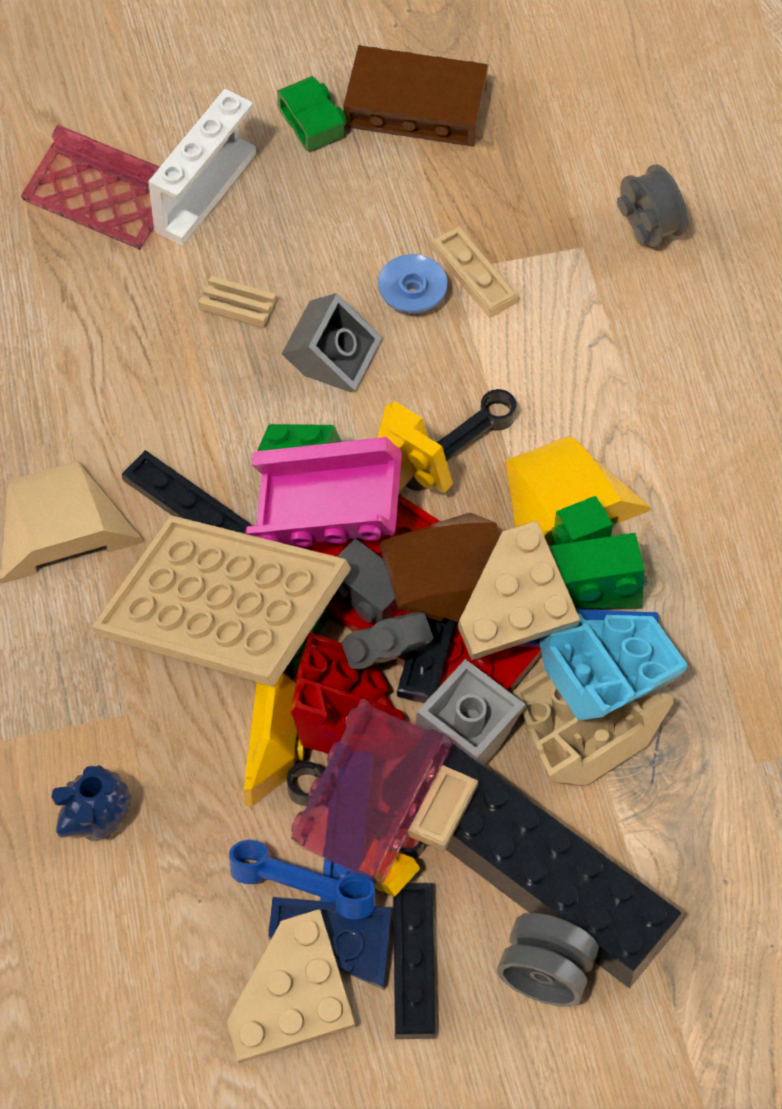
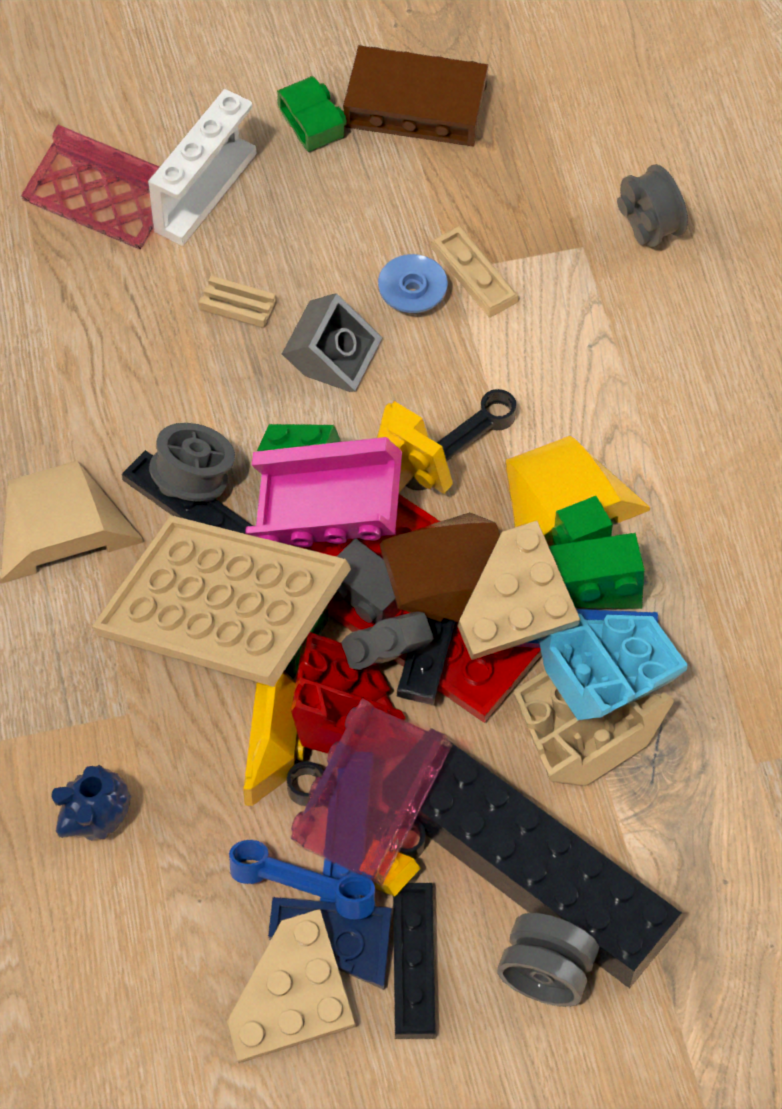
tan tile [408,765,478,852] -> none
light grey slope [415,659,525,766] -> none
none -> dark grey wheel [149,423,235,502]

